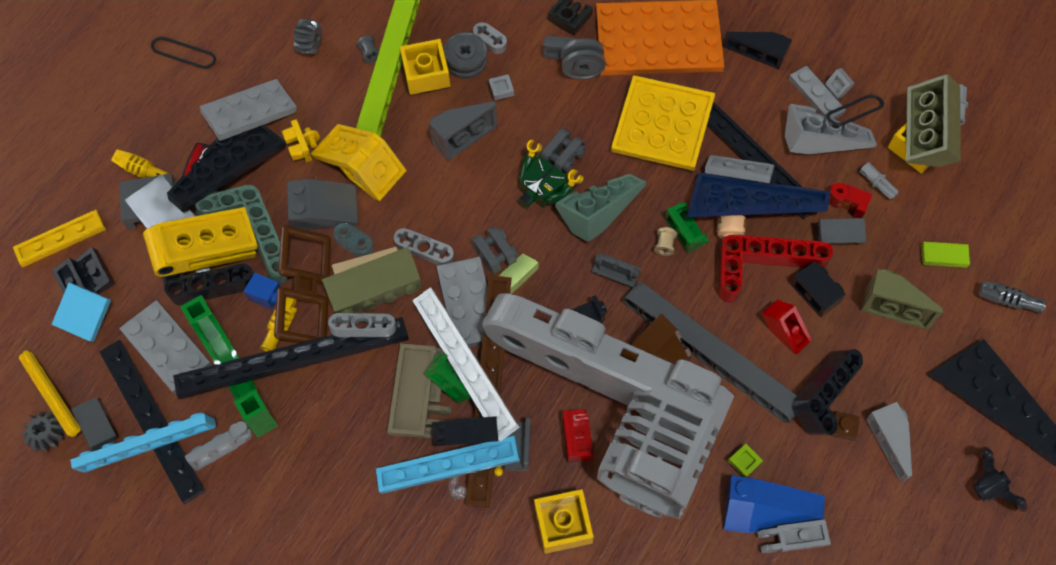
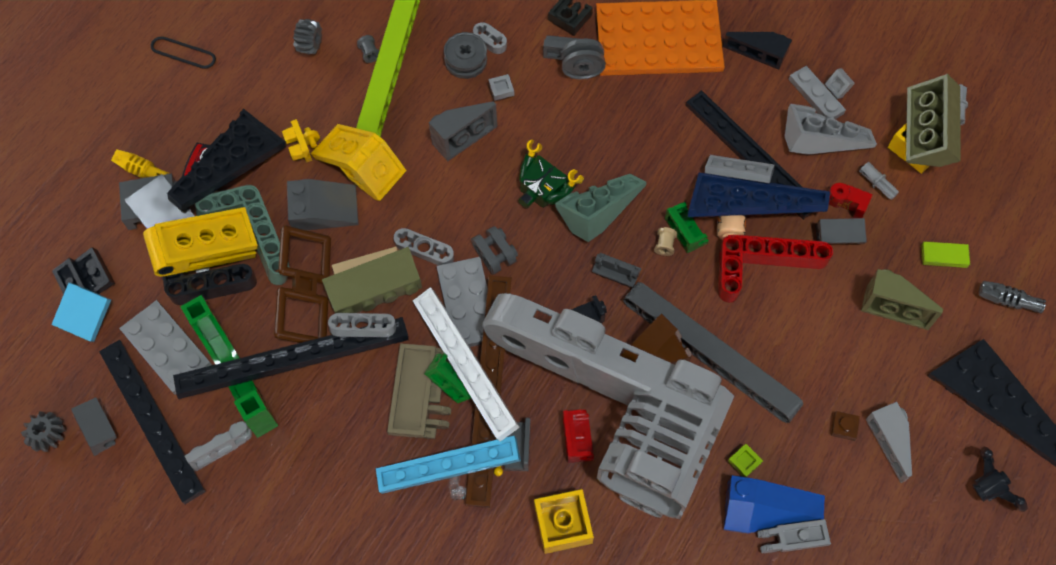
yellow tile [13,210,106,267] -> none
yellow axle [19,350,81,437] -> none
medium azure plate [71,413,216,473] -> none
light grey plate [200,79,297,141] -> none
blue brick [244,273,280,310] -> none
yellow hinge [260,297,297,352] -> none
clear light blue plate [333,223,374,257] -> none
yellow brick [400,39,451,95] -> none
black slope [431,416,499,446] -> none
yellowish green slope [499,254,539,294] -> none
dark grey brick [540,128,586,173] -> none
yellow plate [611,75,715,171] -> none
red slope [761,300,812,355] -> none
black brick [791,261,846,318] -> none
black beam [793,349,863,435] -> none
black piece [826,94,884,126] -> none

